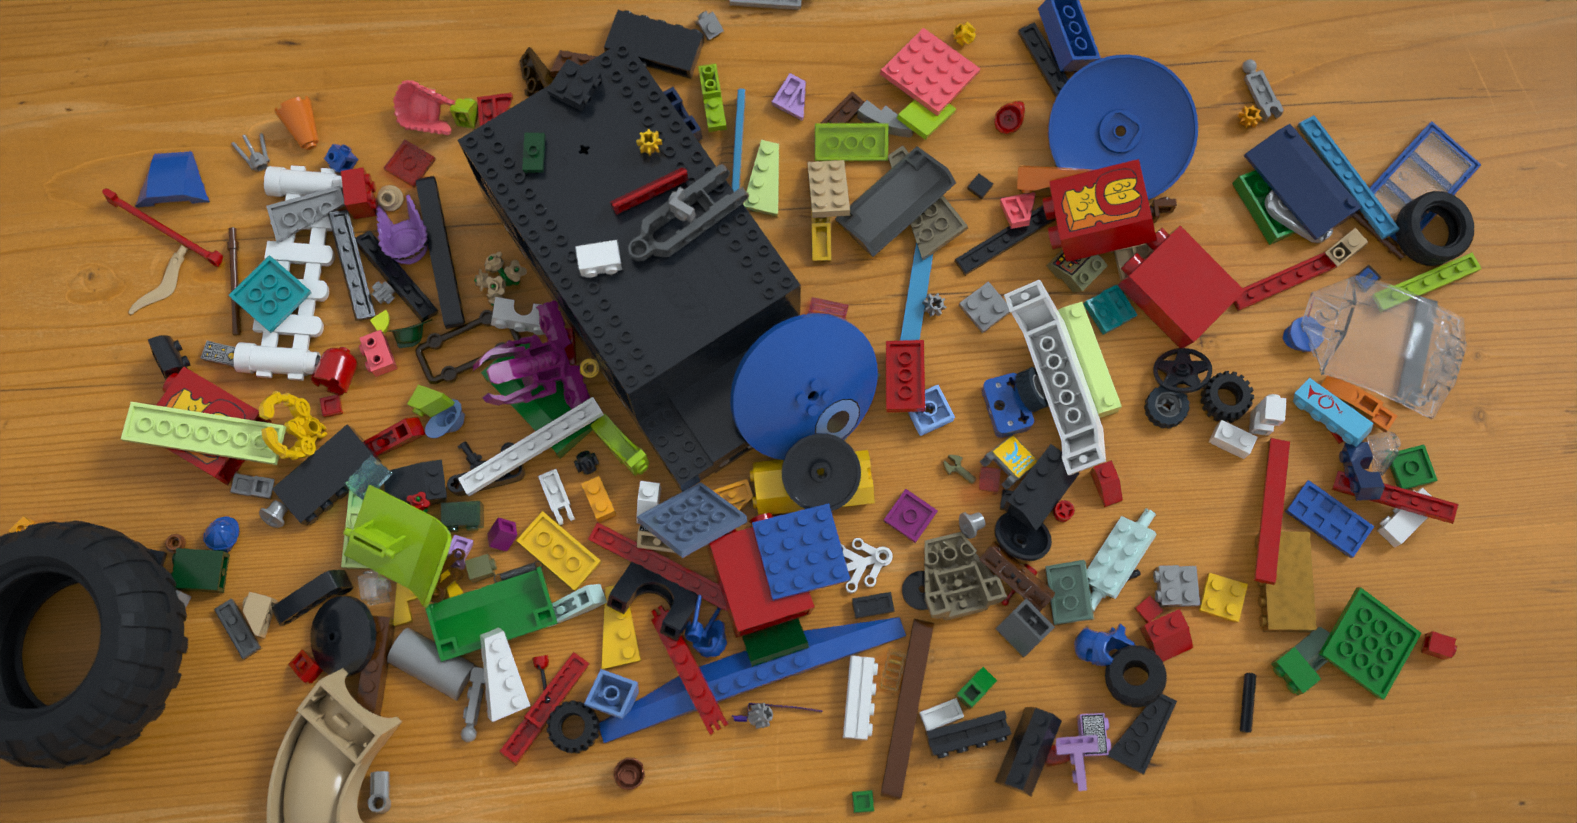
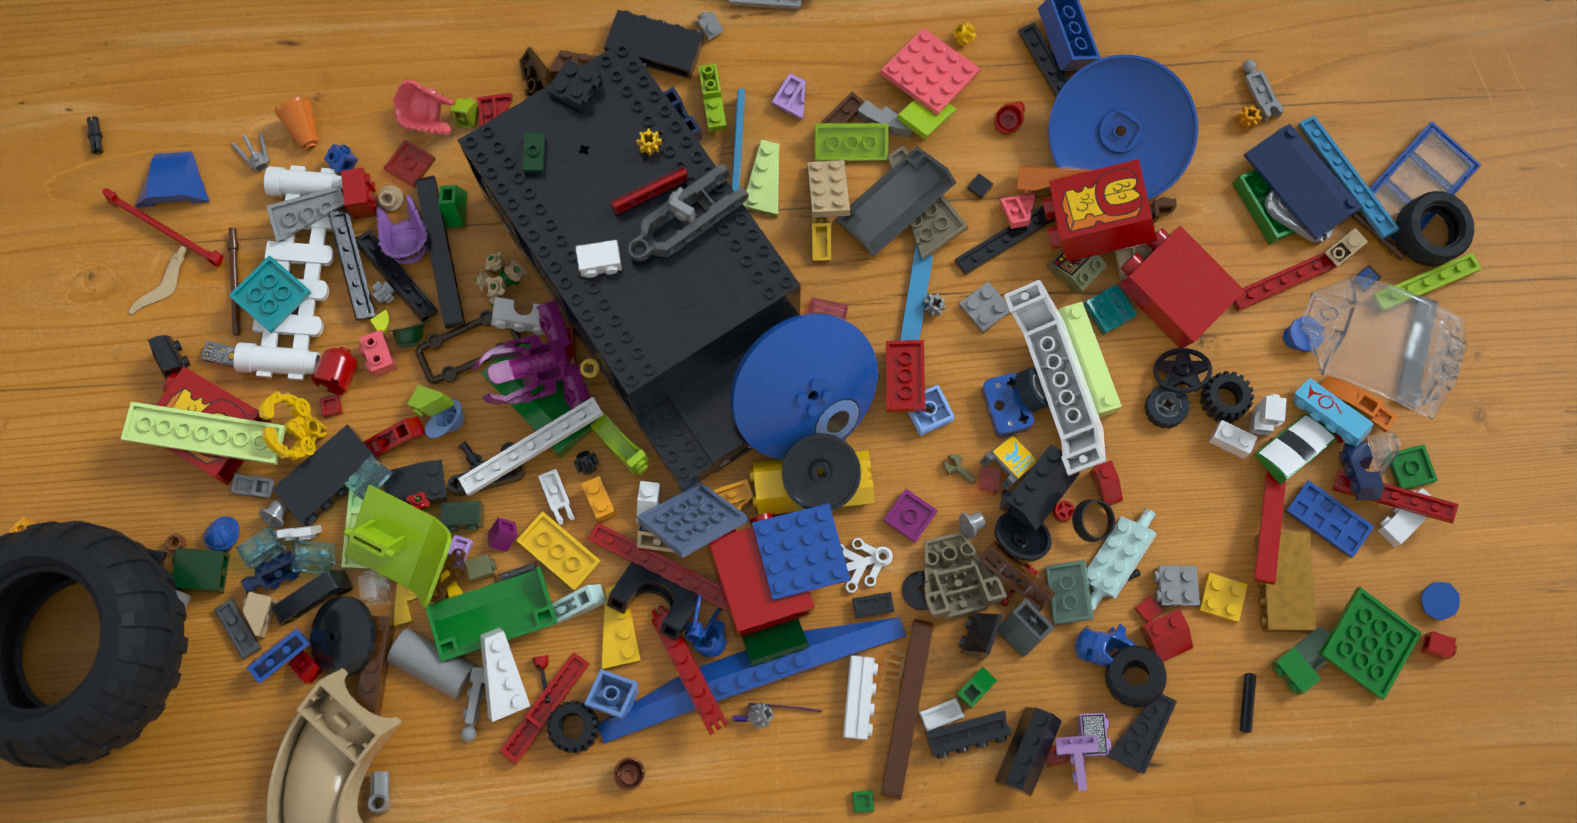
none -> black pin [86,116,103,154]
none -> clear light blue brick [236,526,286,569]
none -> dark blue brick [241,550,303,594]
none -> blue brick [247,627,310,684]
none -> white plate [276,525,322,541]
none -> clear light blue bracket [291,540,336,574]
none -> green slope [438,185,468,228]
none -> black slope [959,613,1003,661]
none -> black tyre [1072,499,1115,542]
none -> slope [1254,414,1337,484]
none -> blue hat [1420,582,1460,621]

